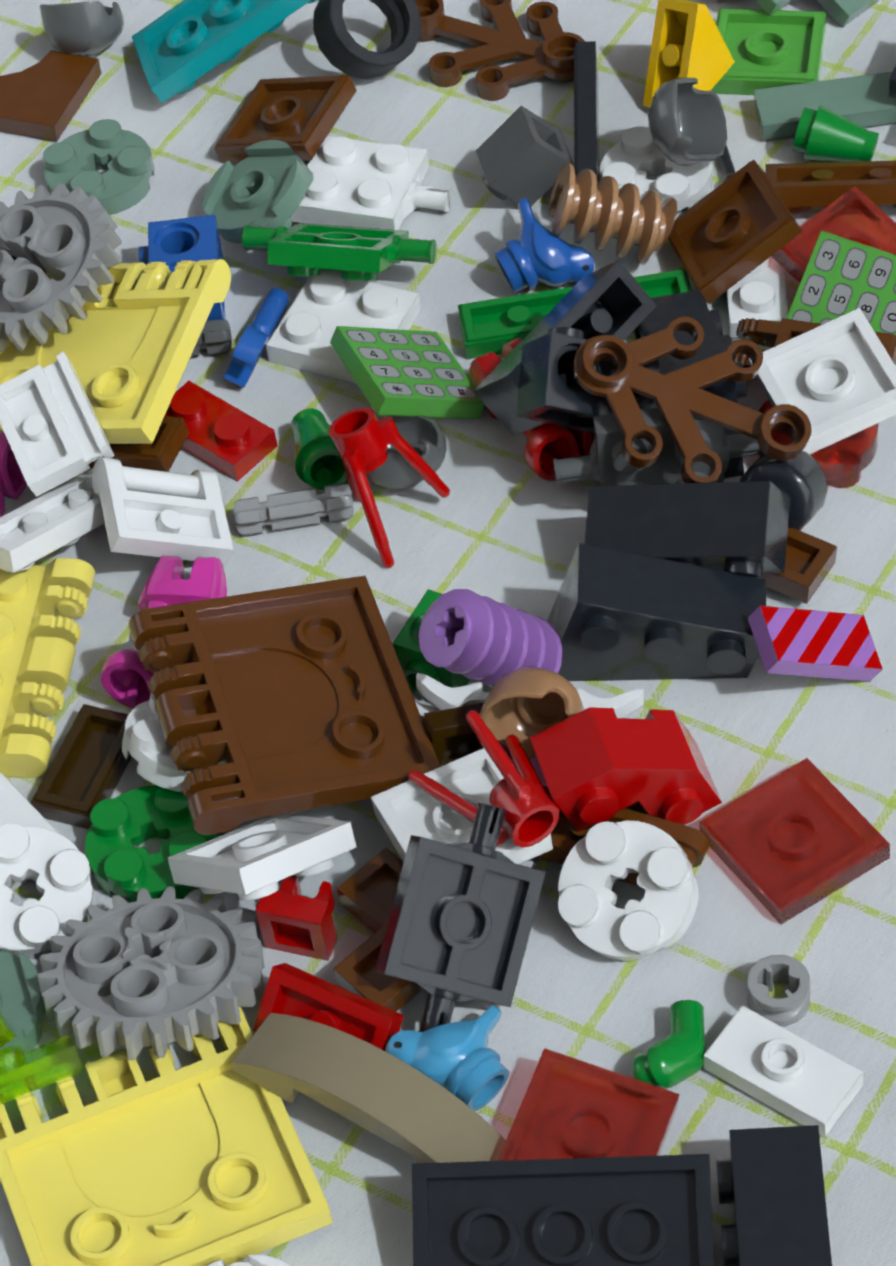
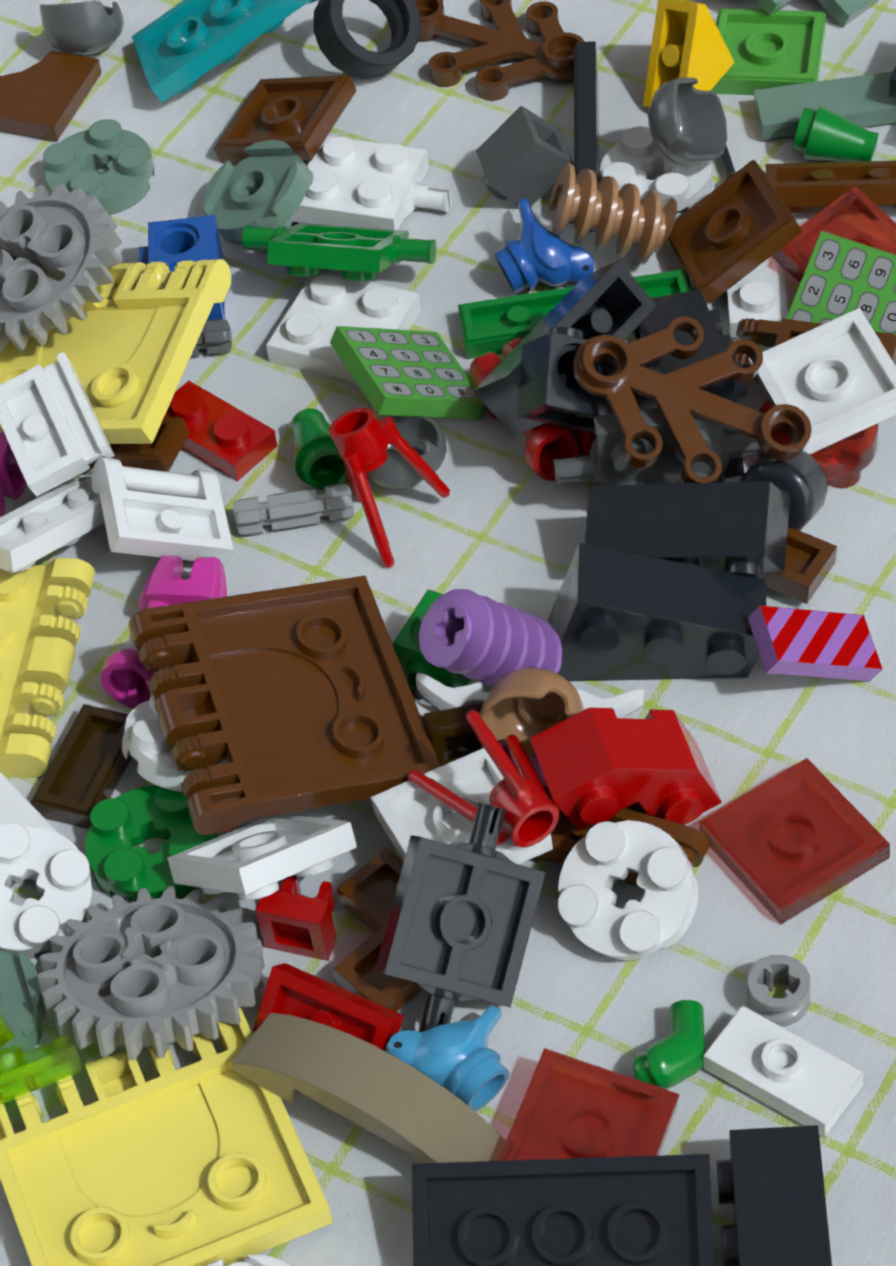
blue piece [223,288,289,388] -> none

